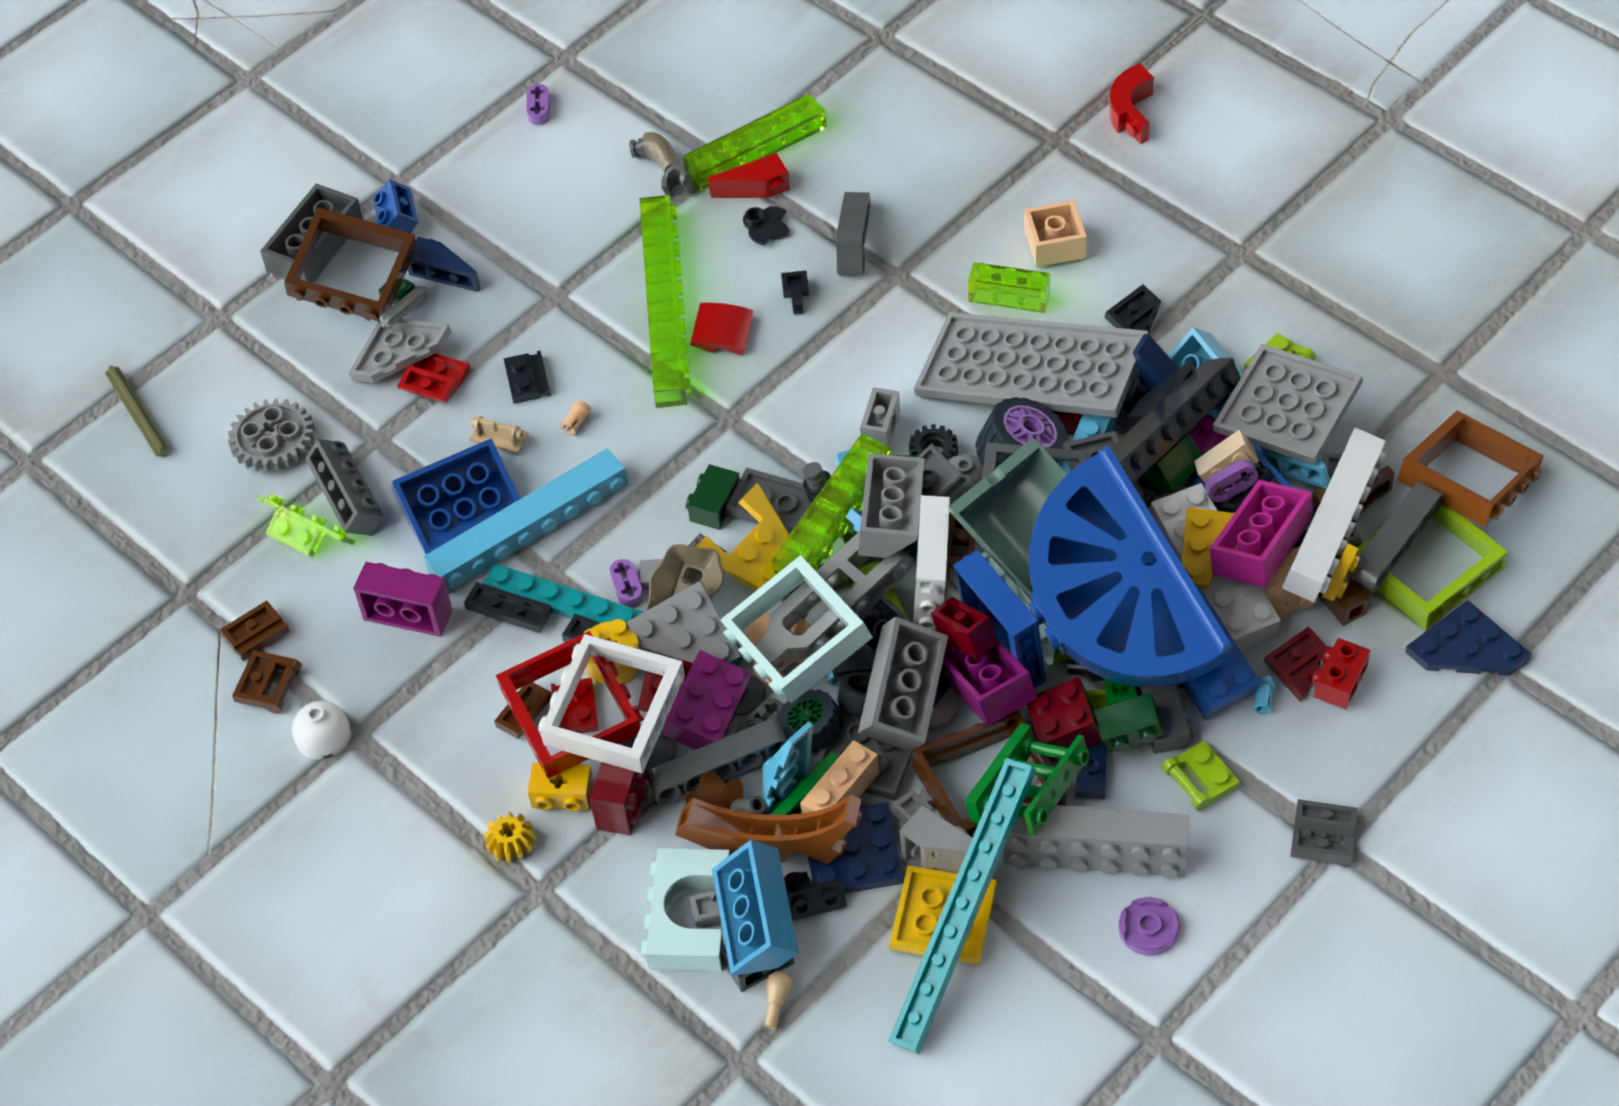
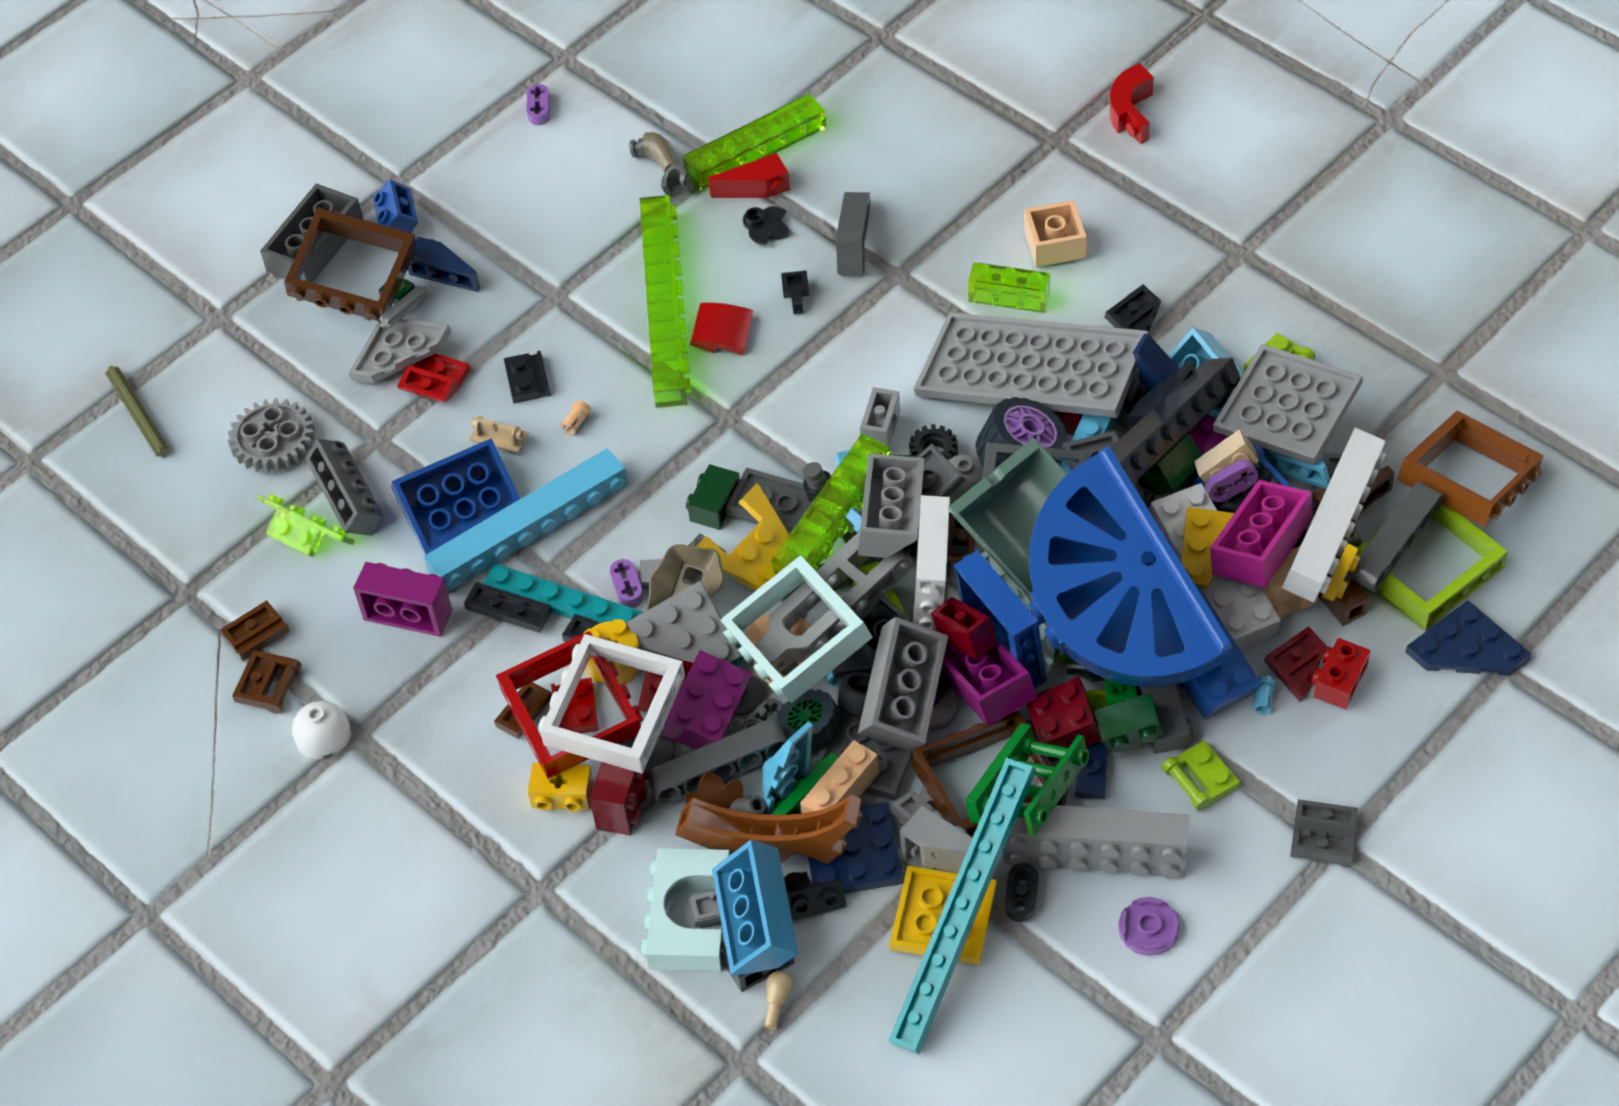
yellow gear [484,811,535,864] -> none
none -> black plate [1005,863,1039,922]

